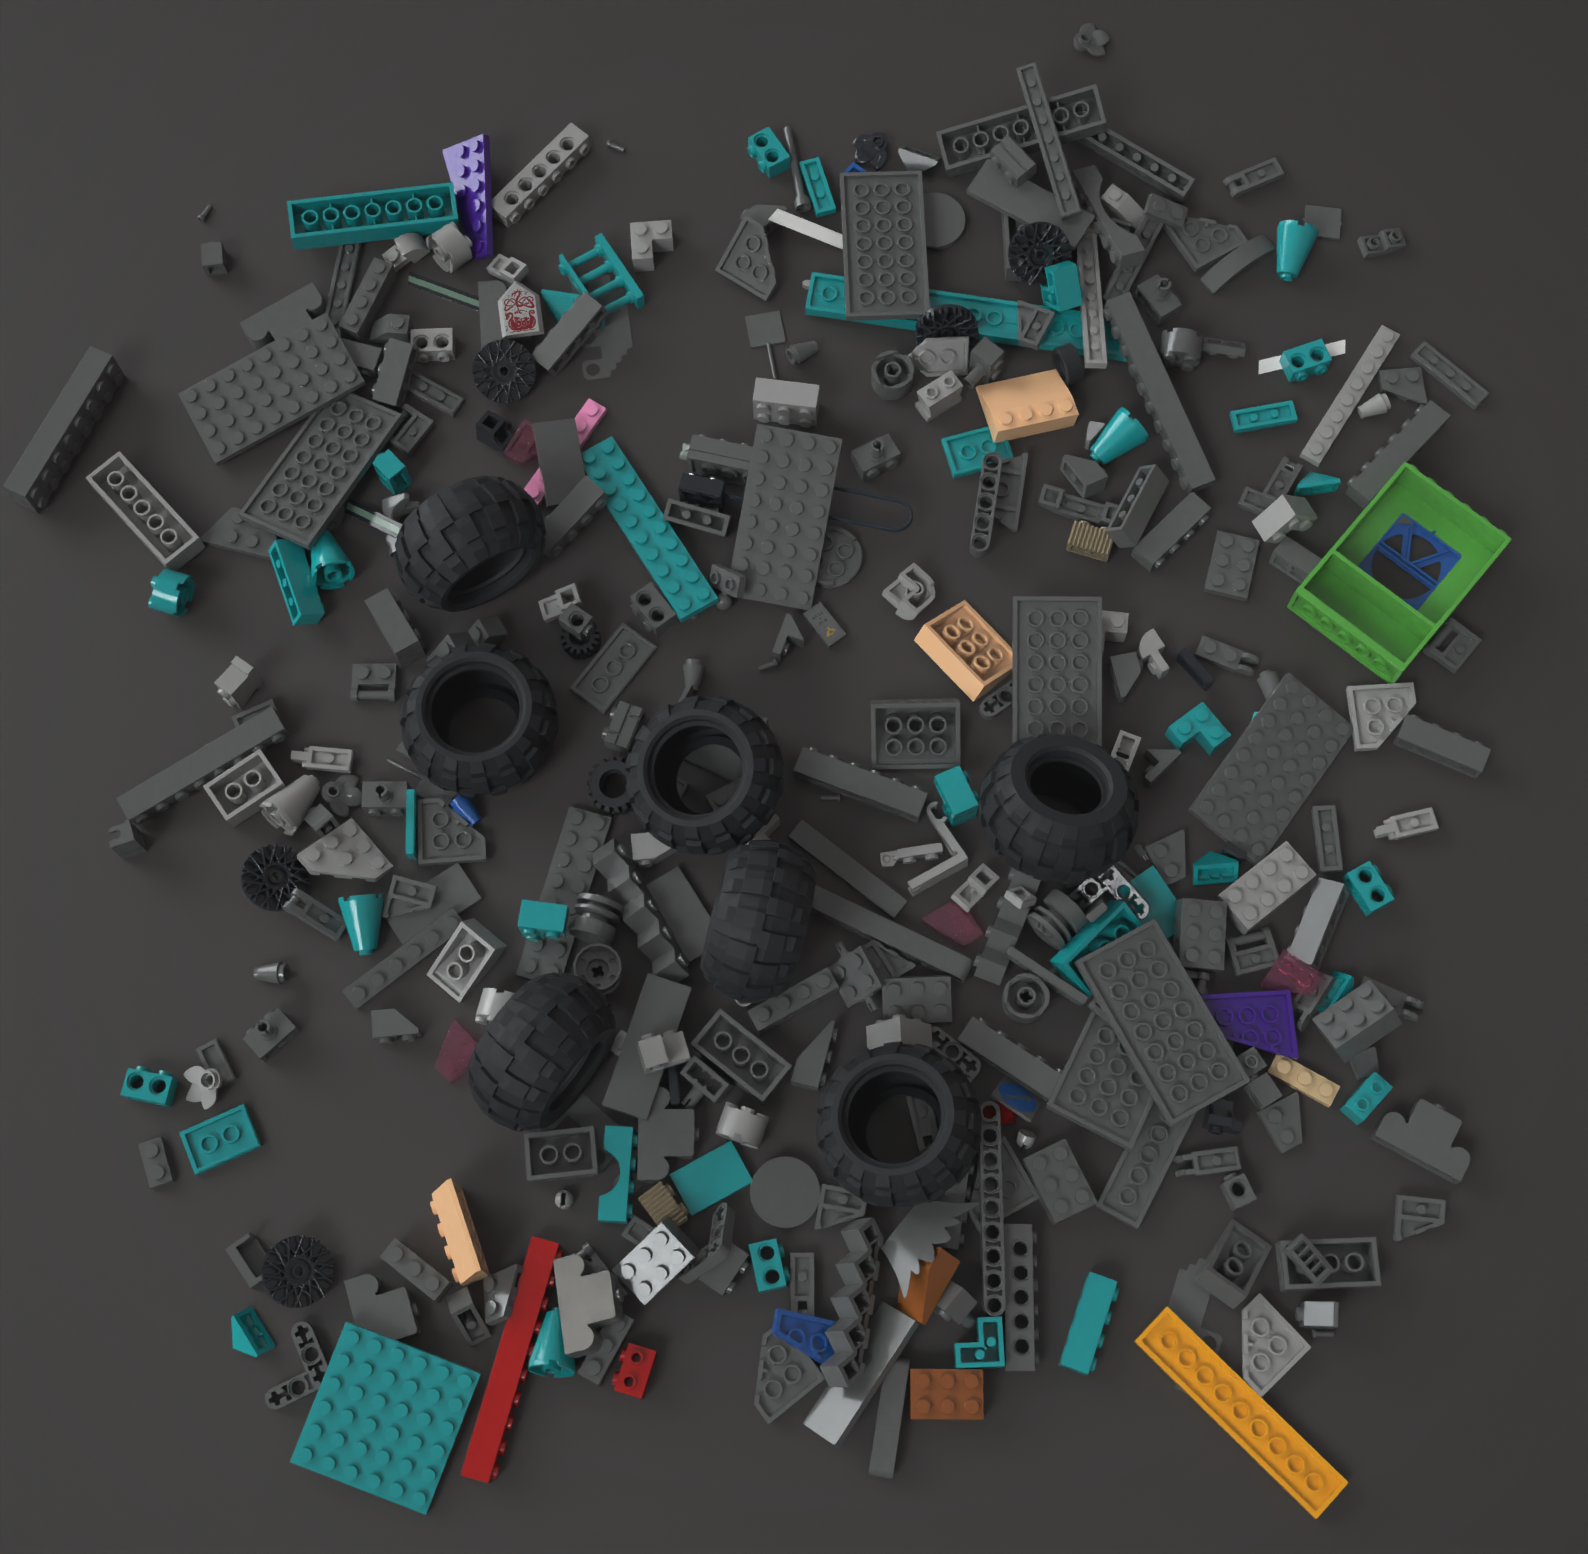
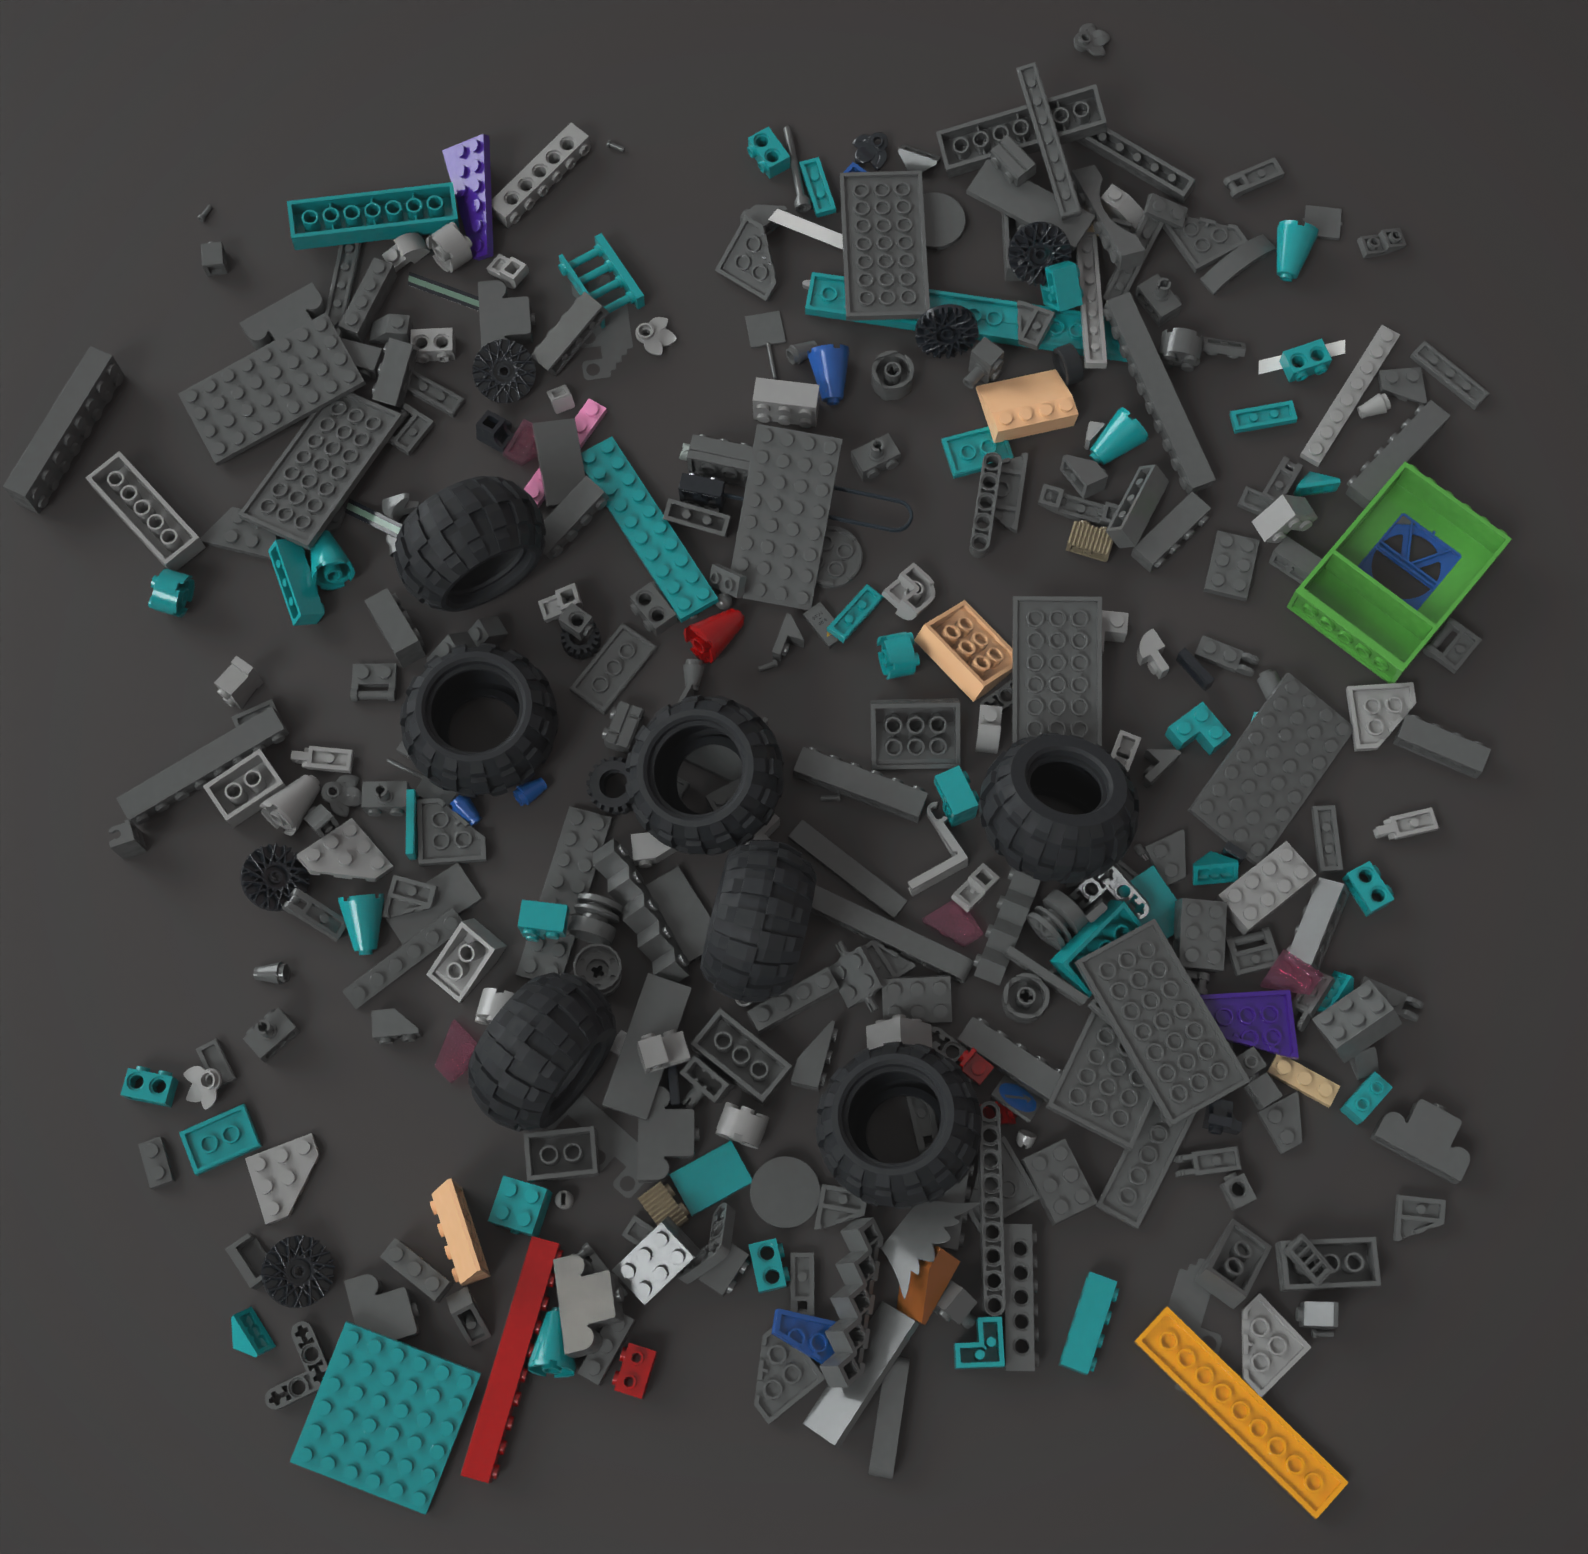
teal brick [372,449,412,496] -> none
dark grey wing [483,1264,523,1326] -> none
light grey tile [498,280,544,340] -> none
teal slope [541,289,580,322] -> none
teal arch [598,1125,638,1224] -> none
light grey brick [630,220,674,272] -> none
light grey hinge [880,843,943,867] -> none
light grey tile [908,336,969,377] -> none
dark orange brick [909,1369,984,1420] -> none
light grey hips [915,370,964,422] -> none
light grey tile [1004,886,1037,909] -> none
dark grey slope [1107,651,1143,705] -> none
none -> light grey plate [245,1133,320,1225]
none -> teal brick [488,1176,553,1237]
none -> blue cone [513,777,547,806]
none -> light grey slope [547,385,575,414]
none -> light grey plate [635,317,677,356]
none -> red cone [683,608,744,664]
none -> blue cone [807,344,850,405]
none -> teal tile [826,584,884,643]
none -> teal brick [877,632,920,680]
none -> red bracket [958,1047,994,1086]
none -> light grey brick [975,705,1002,754]

